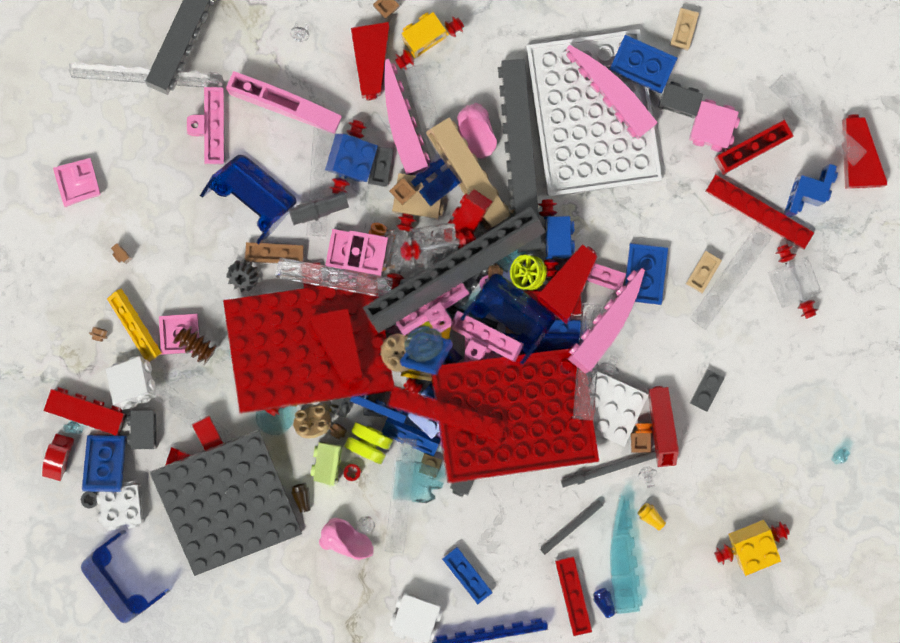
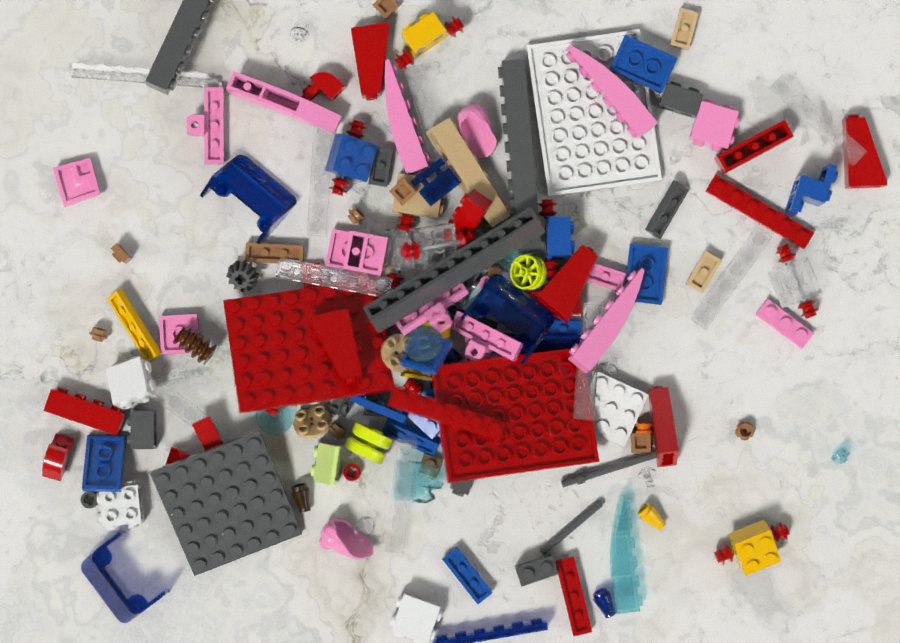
clear light blue tile [63,421,83,434] -> none
dark grey piece [289,191,349,225] -> none
orange bush [368,223,387,237] -> none
dark grey plate [690,369,724,412] -> none
none -> red brick [301,72,345,102]
none -> medium nougat plate [348,207,365,224]
none -> dark grey brick [515,554,558,586]
none -> dark grey plate [645,180,689,240]
none -> medium nougat plate [735,422,754,440]
none -> bright pink plate [755,299,814,349]

